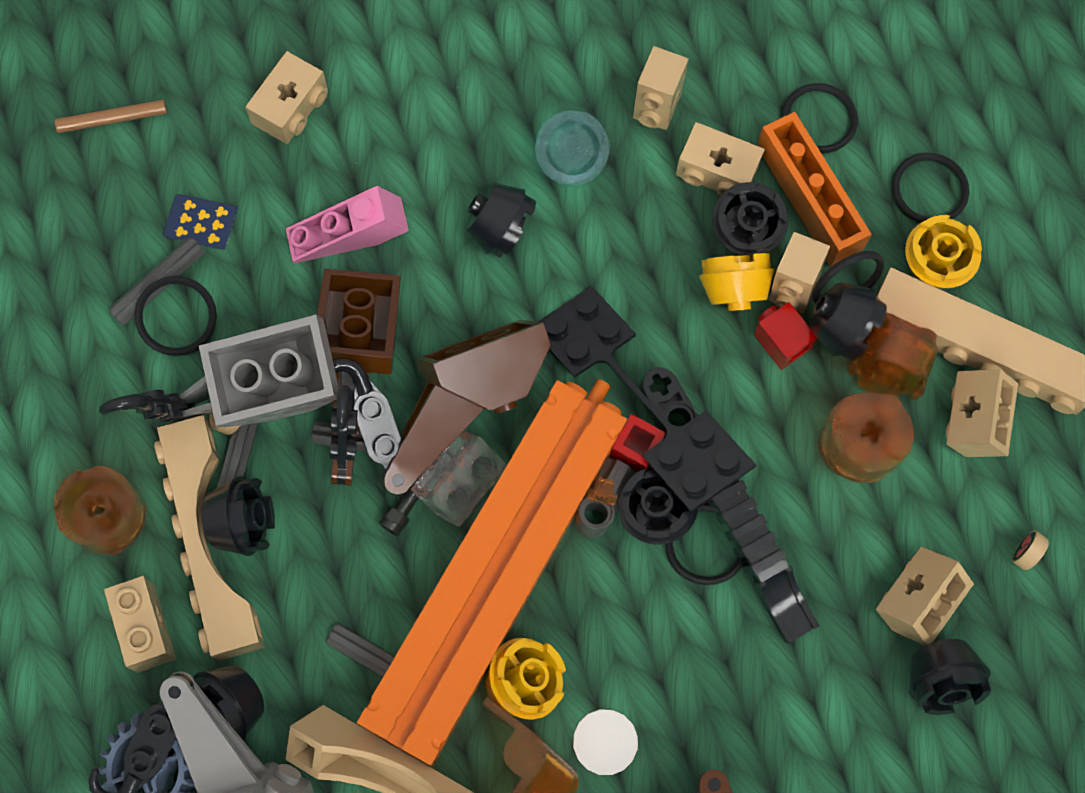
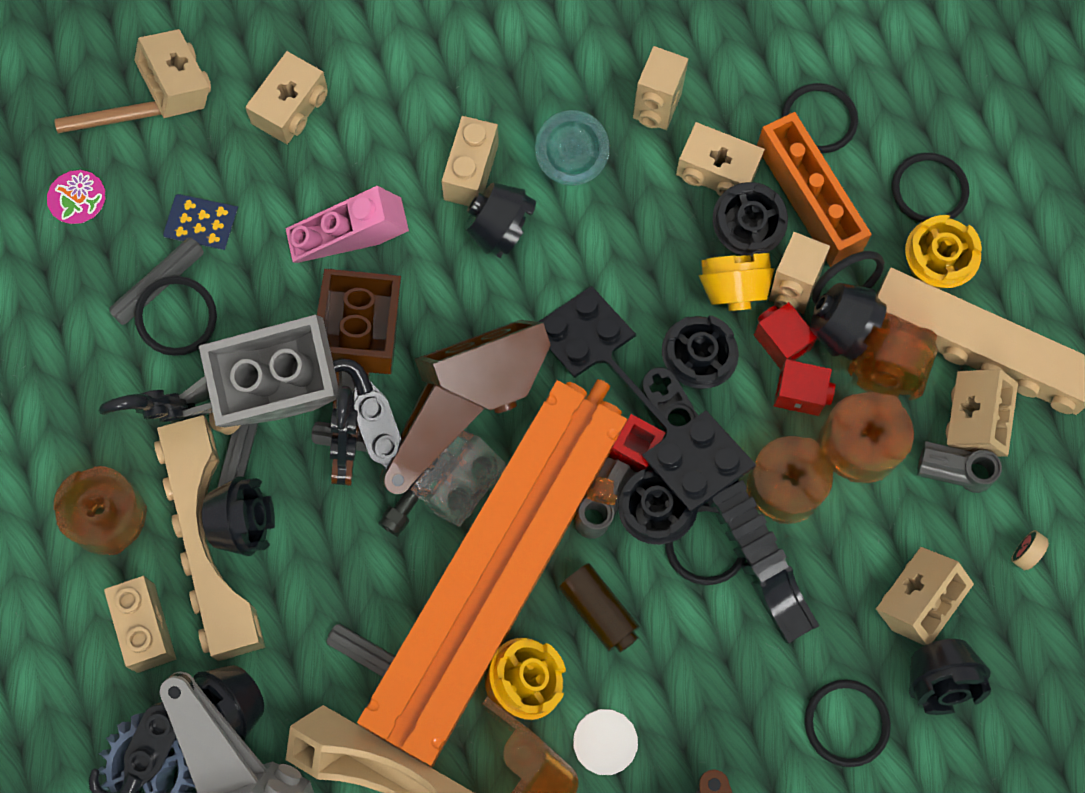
none -> sticker [47,170,106,224]
none -> tan brick [134,29,211,118]
none -> tan brick [441,116,499,206]
none -> dark brown brick [559,563,640,653]
none -> black cone [662,315,739,389]
none -> clear orange brick [747,436,833,524]
none -> red brick [773,359,836,416]
none -> black tyre [804,680,891,767]
none -> dark grey piece [917,441,1002,493]

